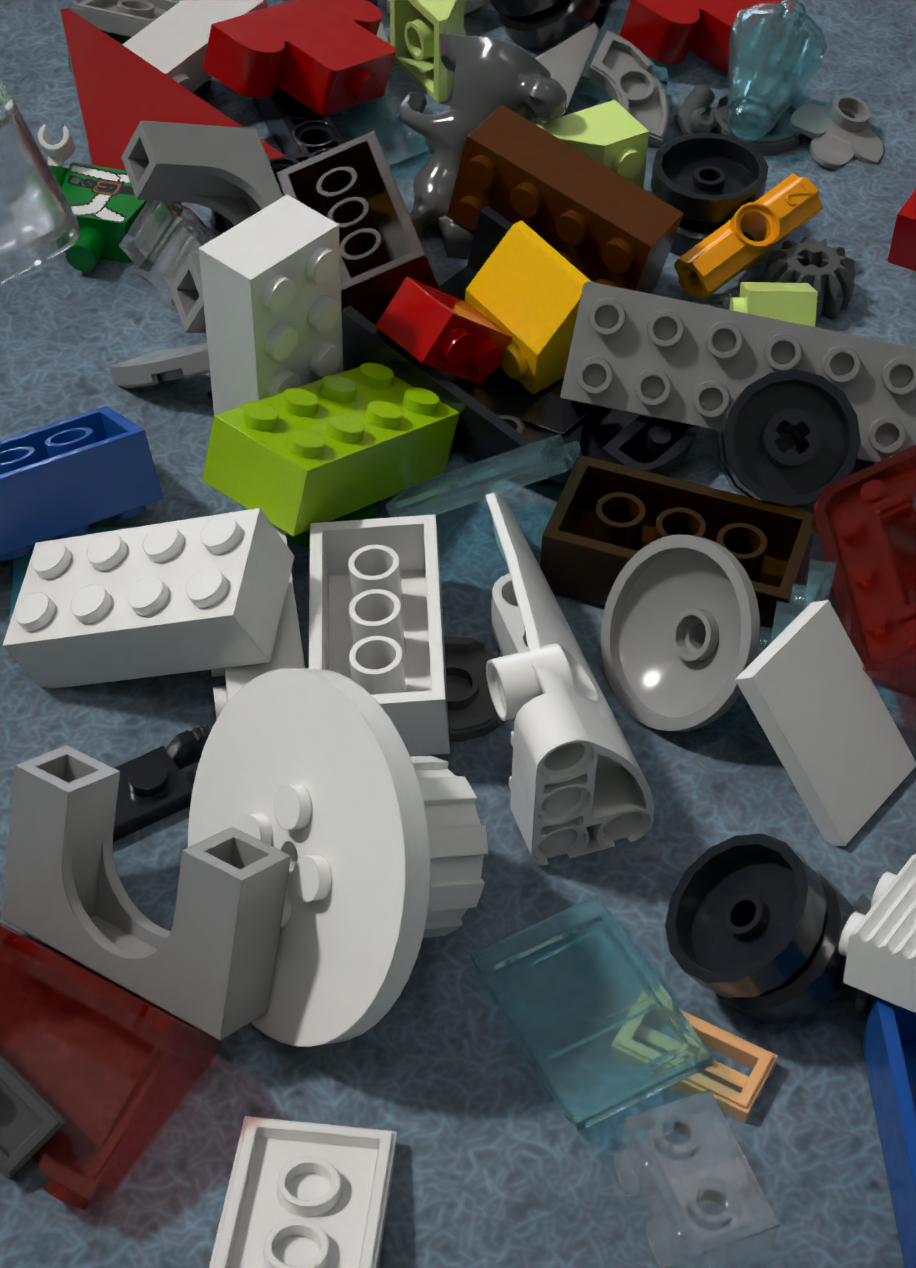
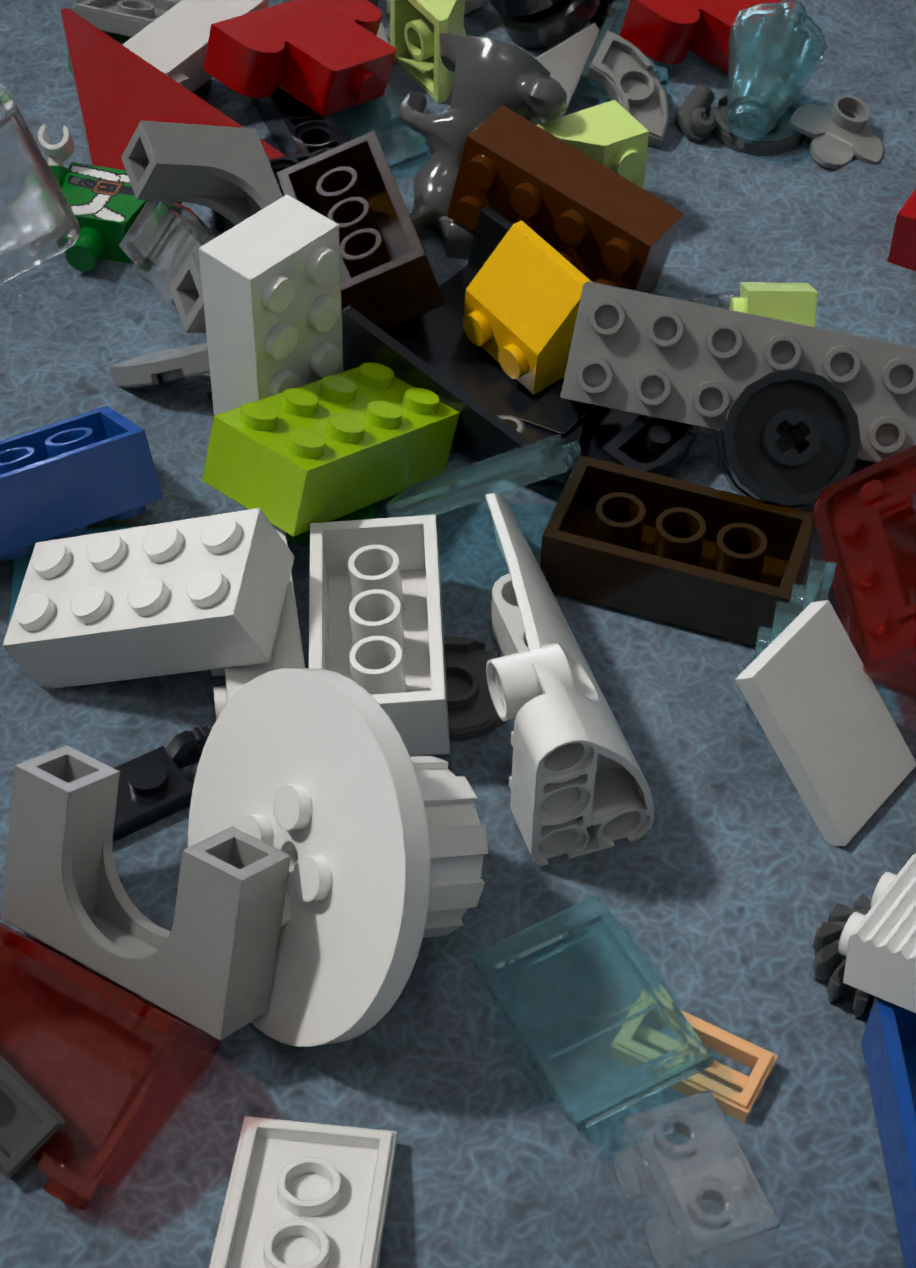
red brick [376,277,513,385] -> none
light grey dish [601,535,760,732] -> none
black wheel [651,133,769,256] -> none
black wheel [665,833,854,1024] -> none
light orange piece [674,173,823,301] -> none
dark grey gear [764,237,856,321] -> none

